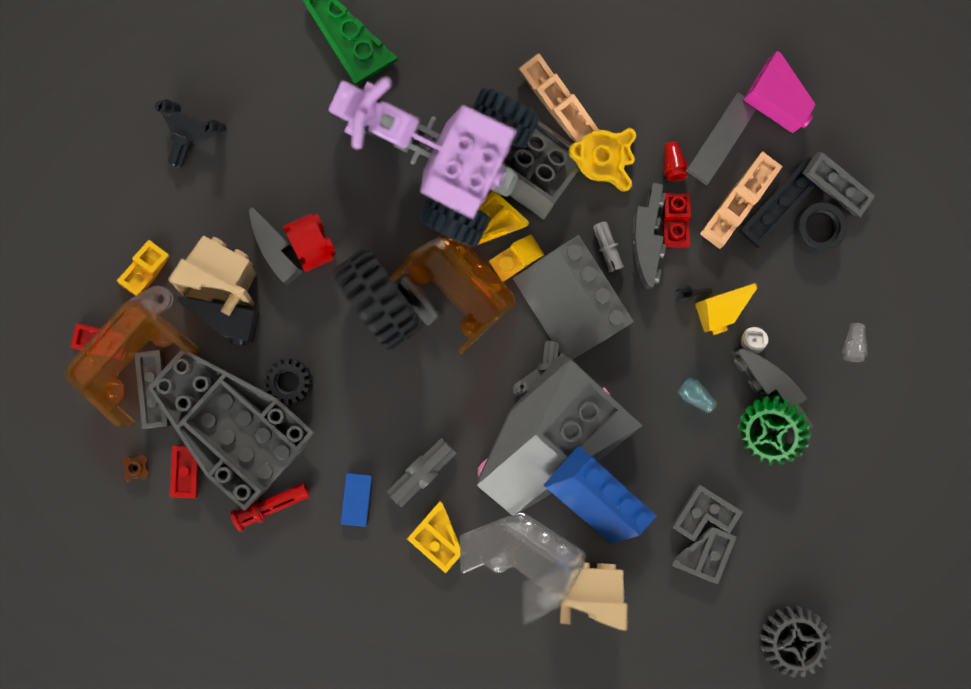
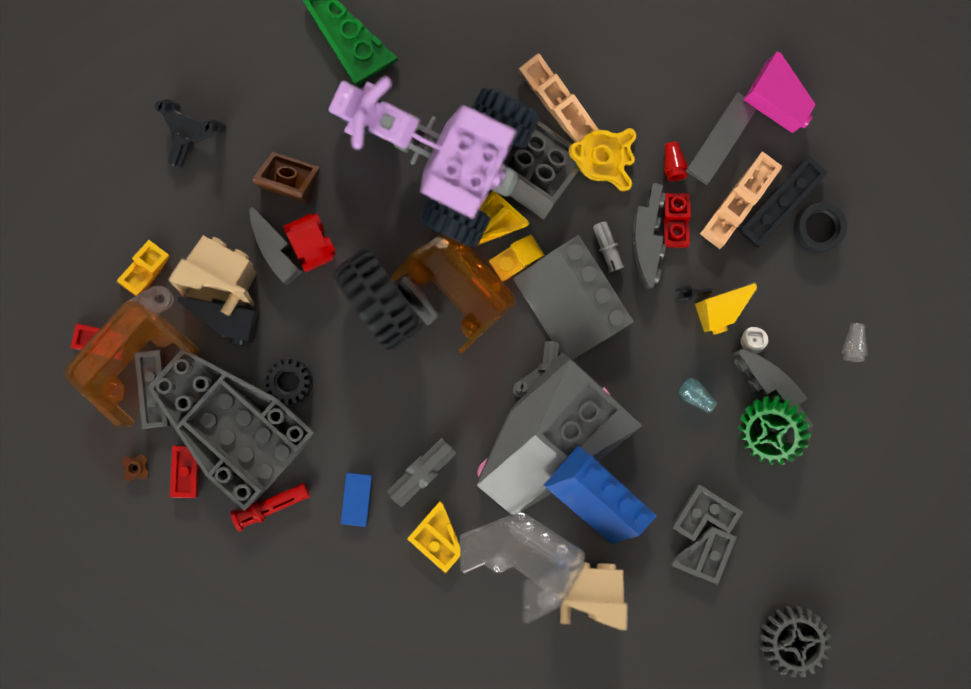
dark grey plate [803,152,875,217] -> none
none -> reddish brown slope [253,152,320,204]

